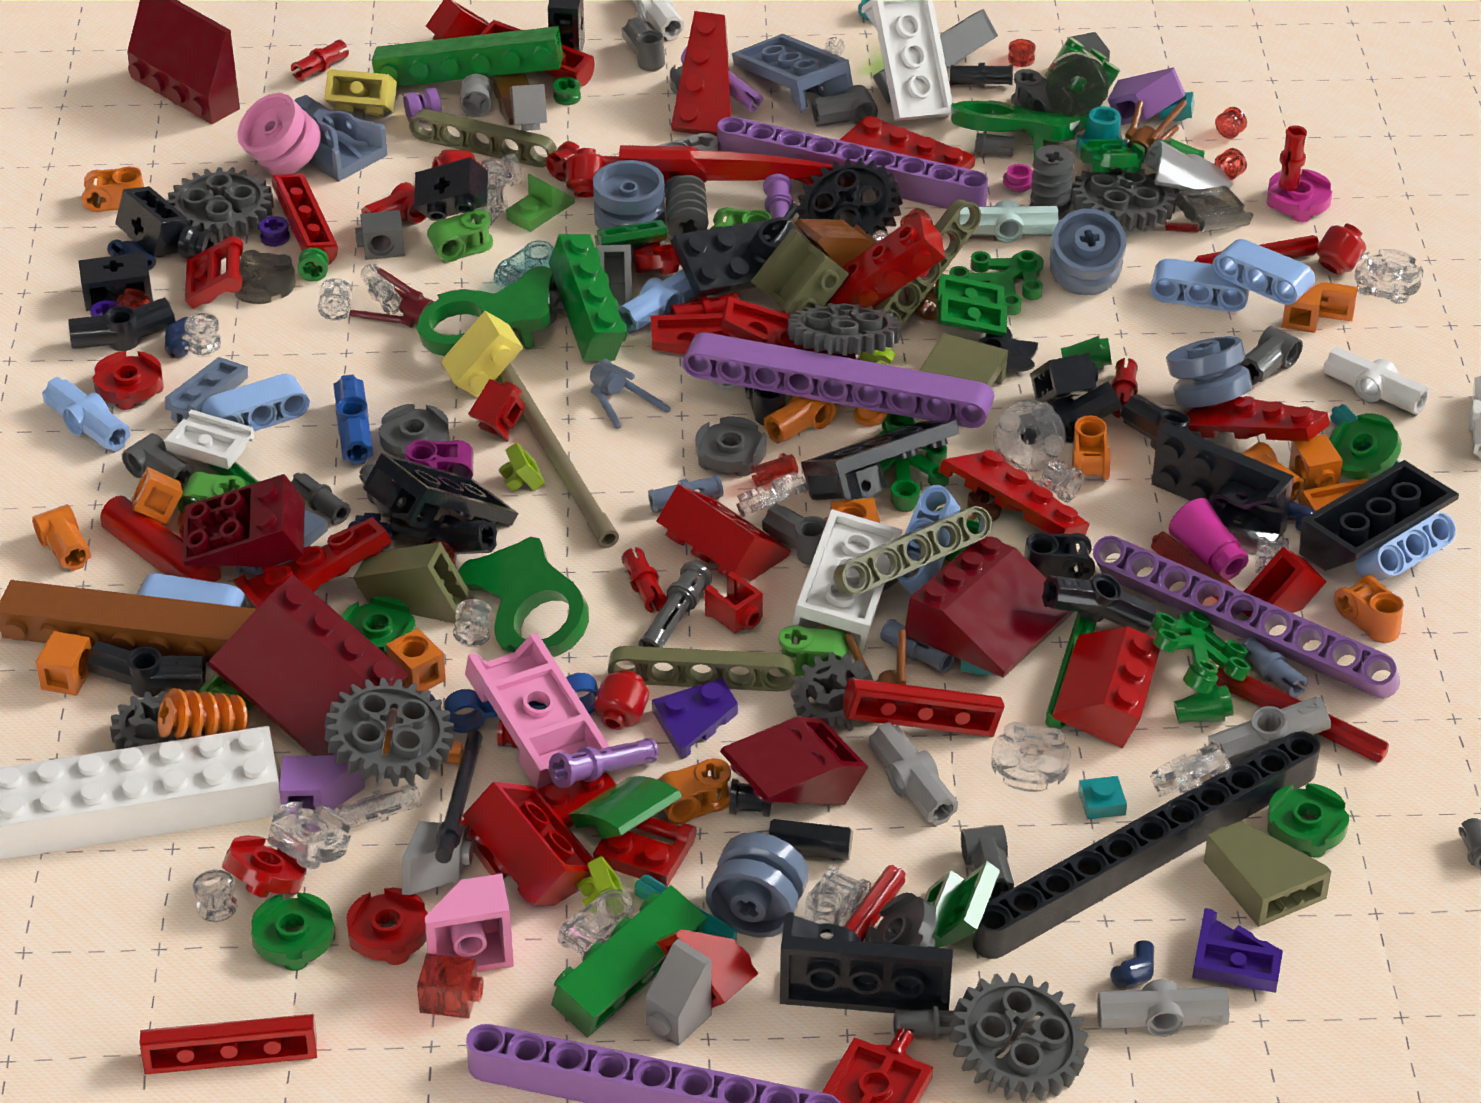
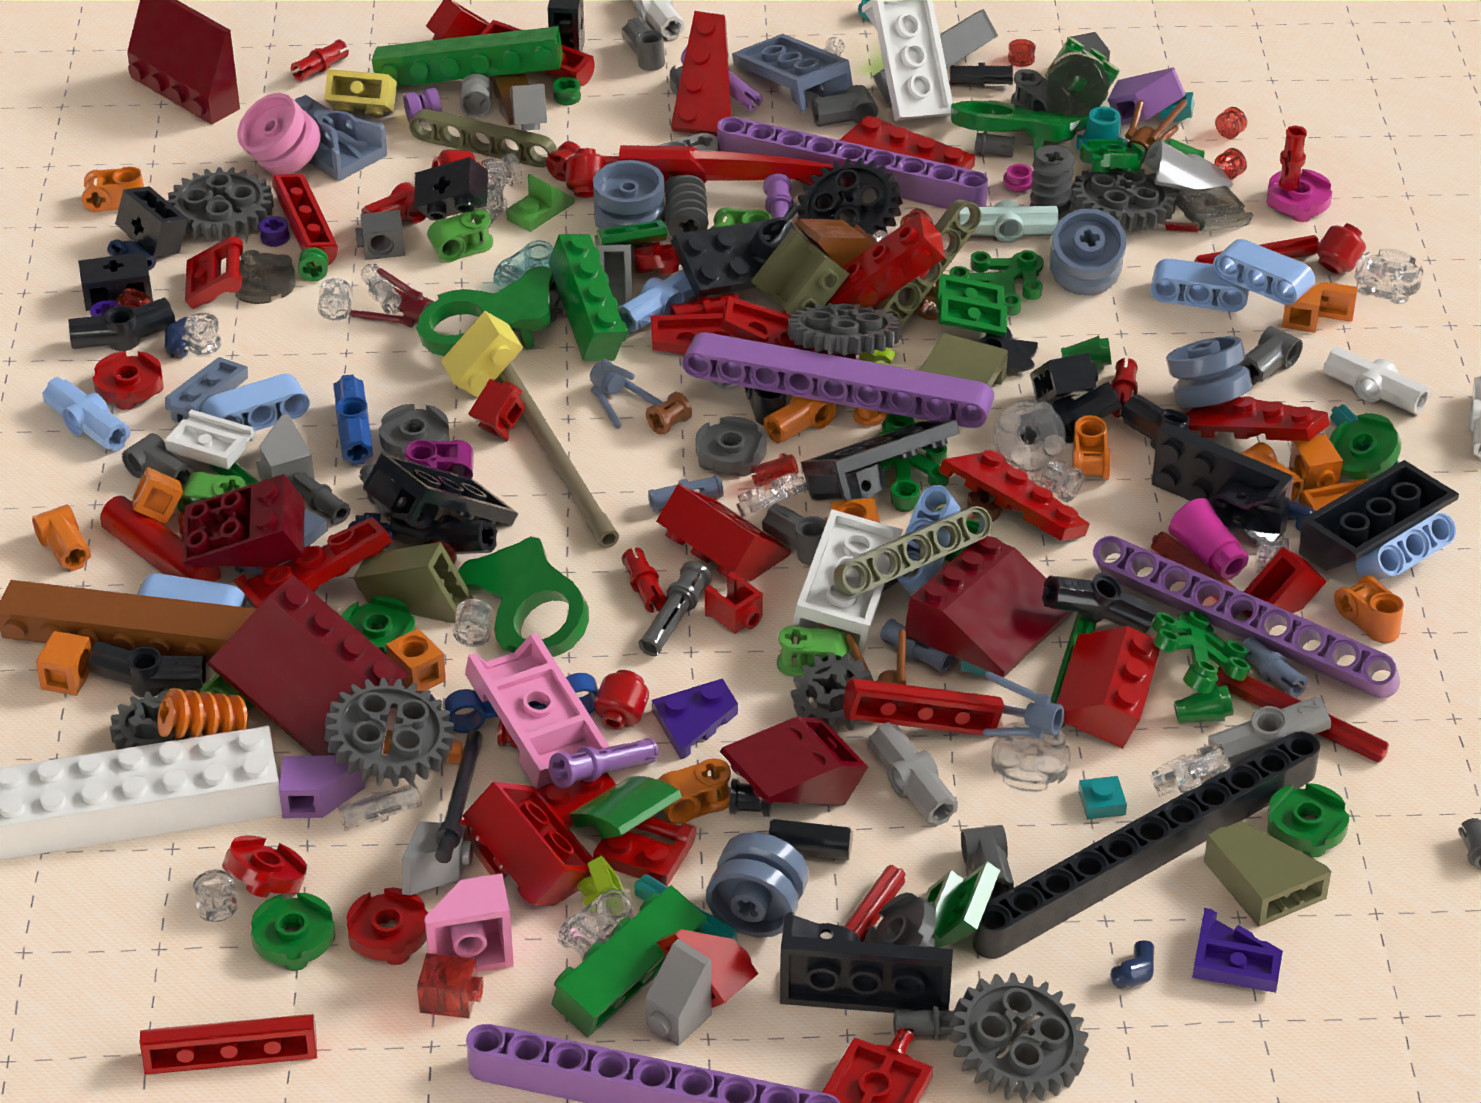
black wheel [178,225,217,259] -> none
clear plate [267,802,351,869] -> none
lime tile [498,442,545,492] -> none
olive beam [607,646,796,692] -> none
clear piece [804,865,871,939] -> none
black piece [1024,532,1095,580] -> none
light grey piece [1097,979,1230,1037] -> none
none -> light grey slope [256,413,315,482]
none -> dark orange bush [646,391,692,435]
none -> sand blue plant [983,672,1064,739]

